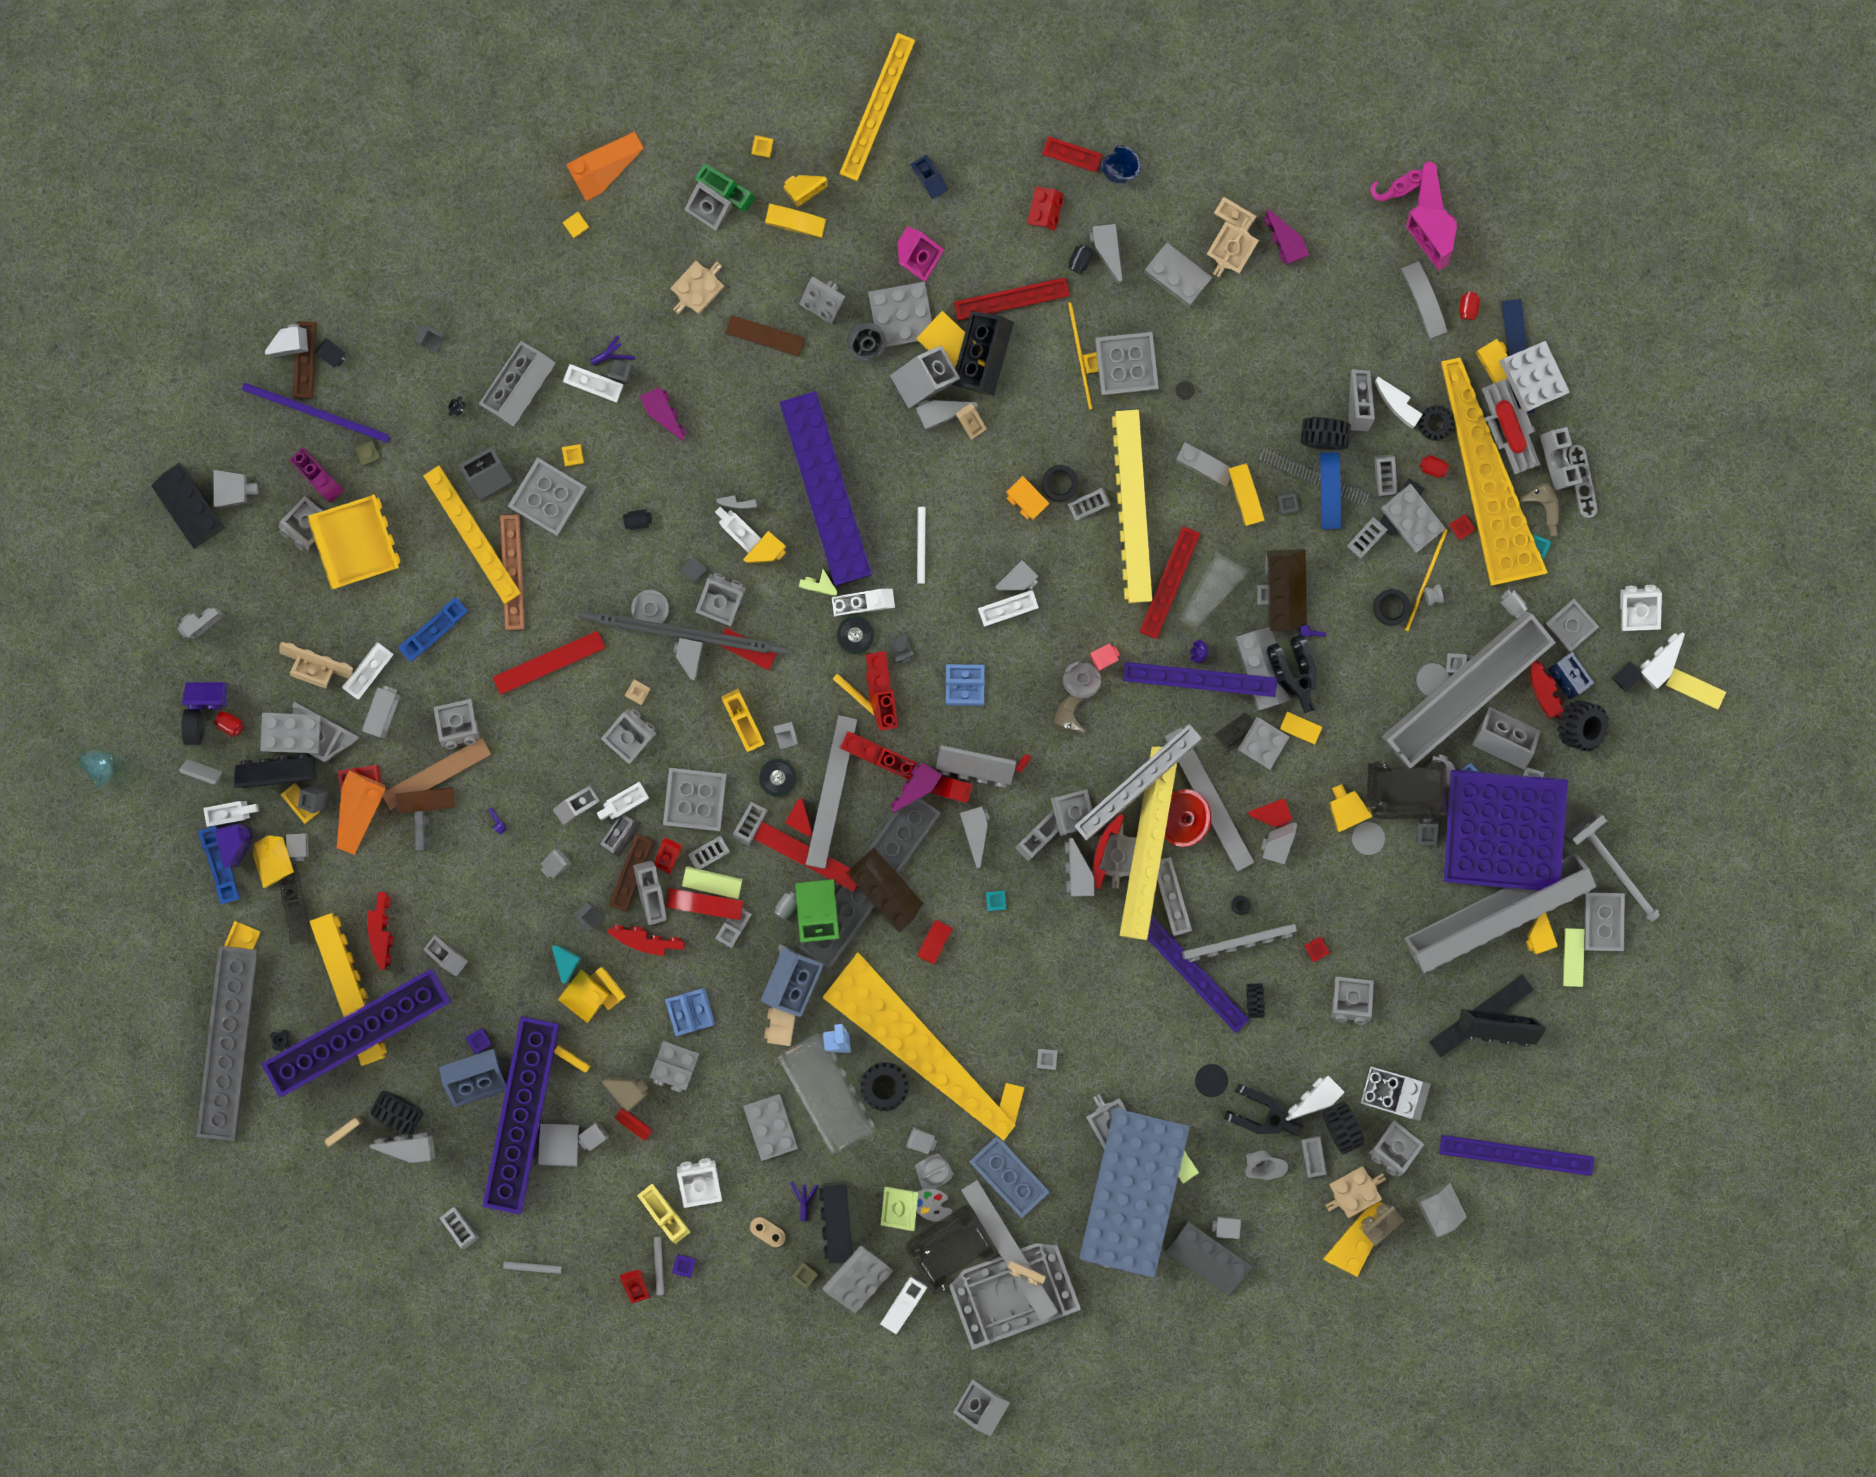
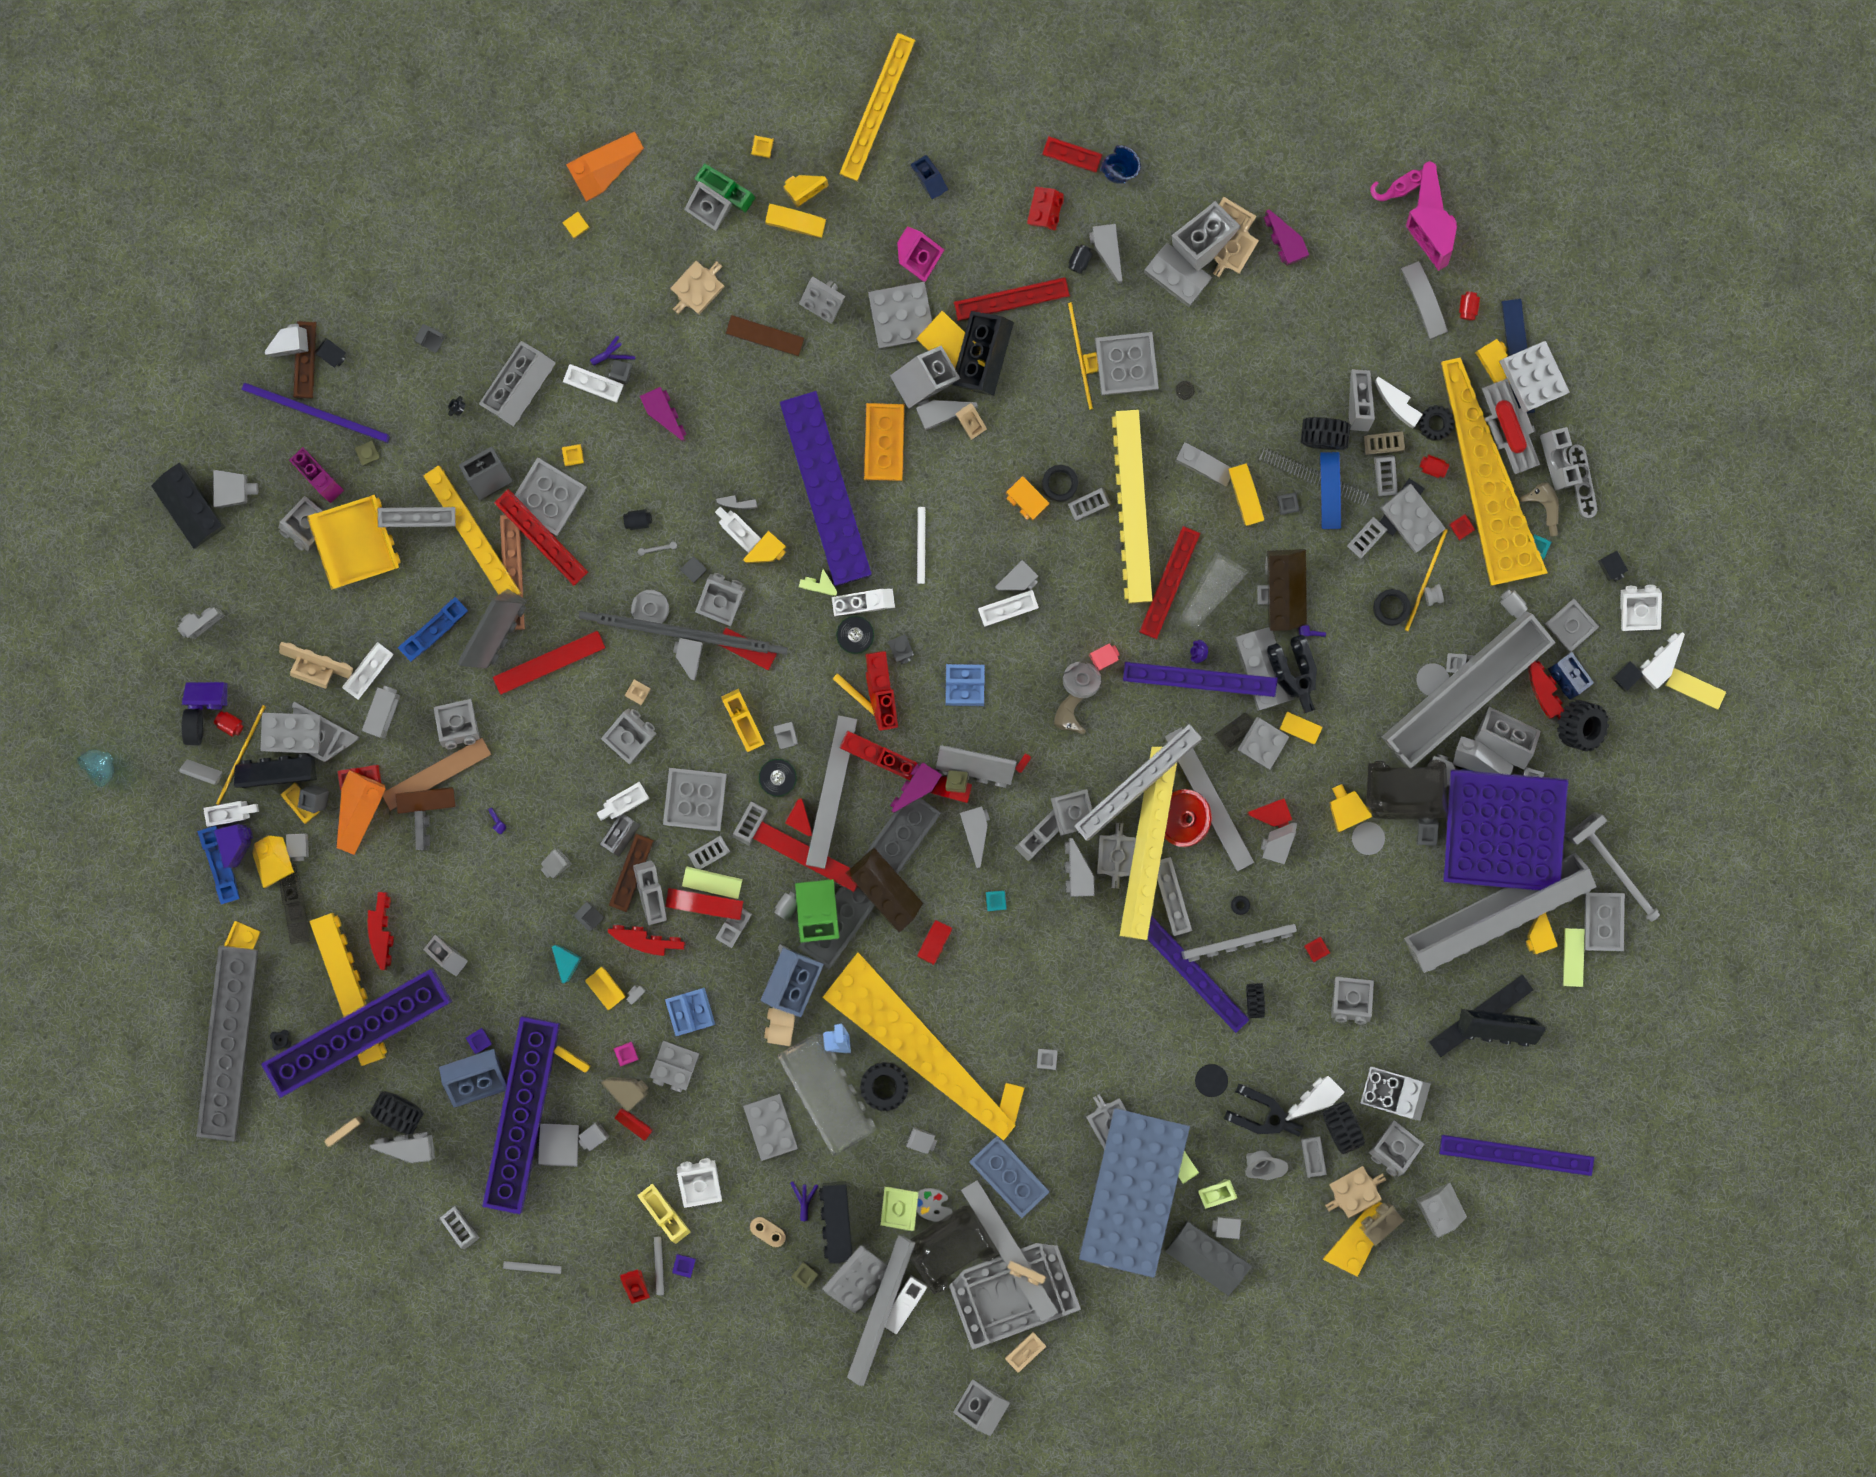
light grey slope [553,785,600,825] -> none
yellow slope [558,969,611,1023] -> none
red slope [654,837,682,874] -> none
dark grey cylinder [847,322,886,361] -> none
light grey piece [915,1154,954,1189] -> none
red slope [1093,815,1125,889] -> none
none -> yellow axle [216,705,266,805]
none -> light grey tile [378,507,455,527]
none -> dark grey slope [457,589,527,668]
none -> red tile [494,489,588,586]
none -> dark pink tile [614,1042,639,1067]
none -> light grey plate [626,985,646,1005]
none -> light grey hinge [638,542,677,556]
none -> light grey tile [847,1235,915,1386]
none -> light orange tile [864,403,905,481]
none -> olive plate [945,770,968,793]
none -> tan plate [1005,1332,1046,1373]
none -> light grey slope [1172,201,1240,271]
none -> yellowish green slope [1198,1179,1237,1209]
none -> dark tan slope [1364,431,1405,455]
none -> light grey slope [1453,736,1513,774]
none -> black brick [1598,551,1628,582]

